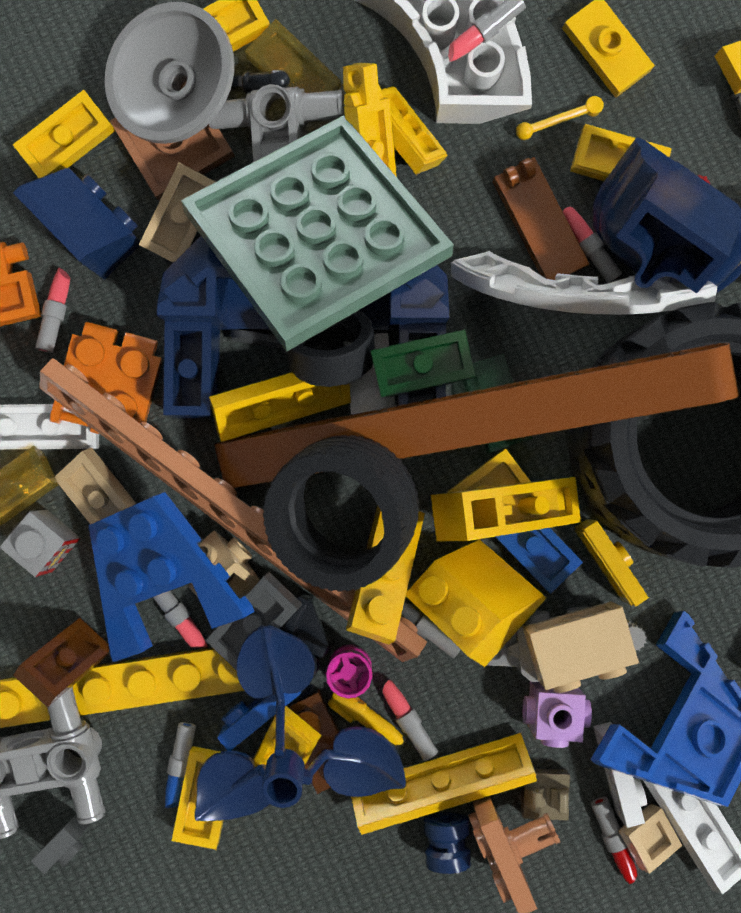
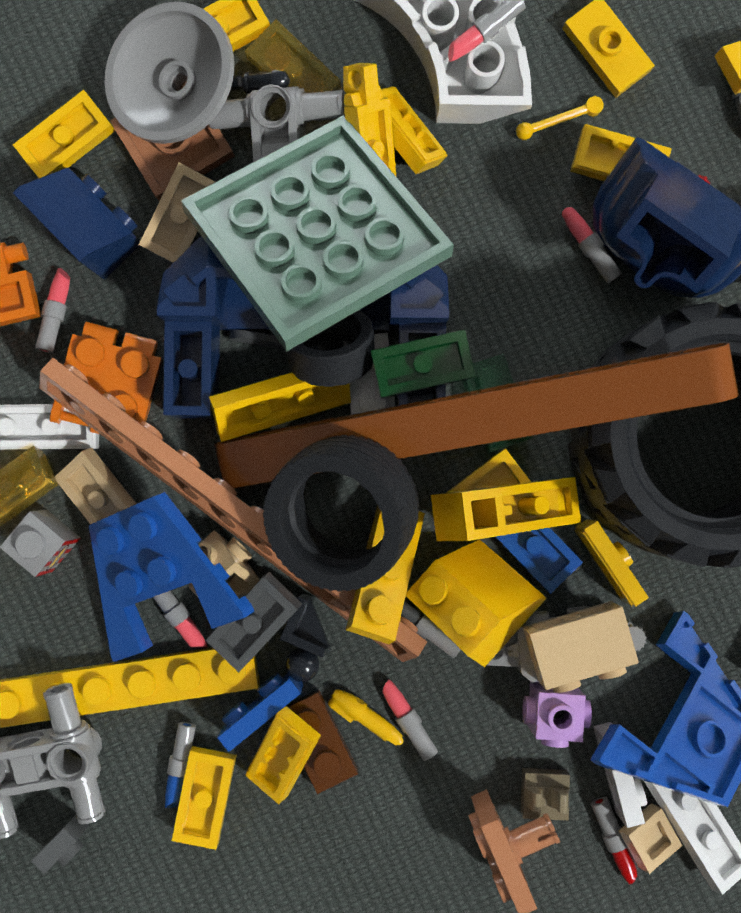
reddish brown plate [13,618,110,707] -> none
dark blue plant [195,625,406,821] -> none
dark pink wheel [326,645,372,698] -> none
yellow plate [351,733,537,835] -> none
dark blue wheel [424,812,471,874] -> none
white tile [451,251,717,315] -> none
dark orange hinge [492,157,589,280] -> none

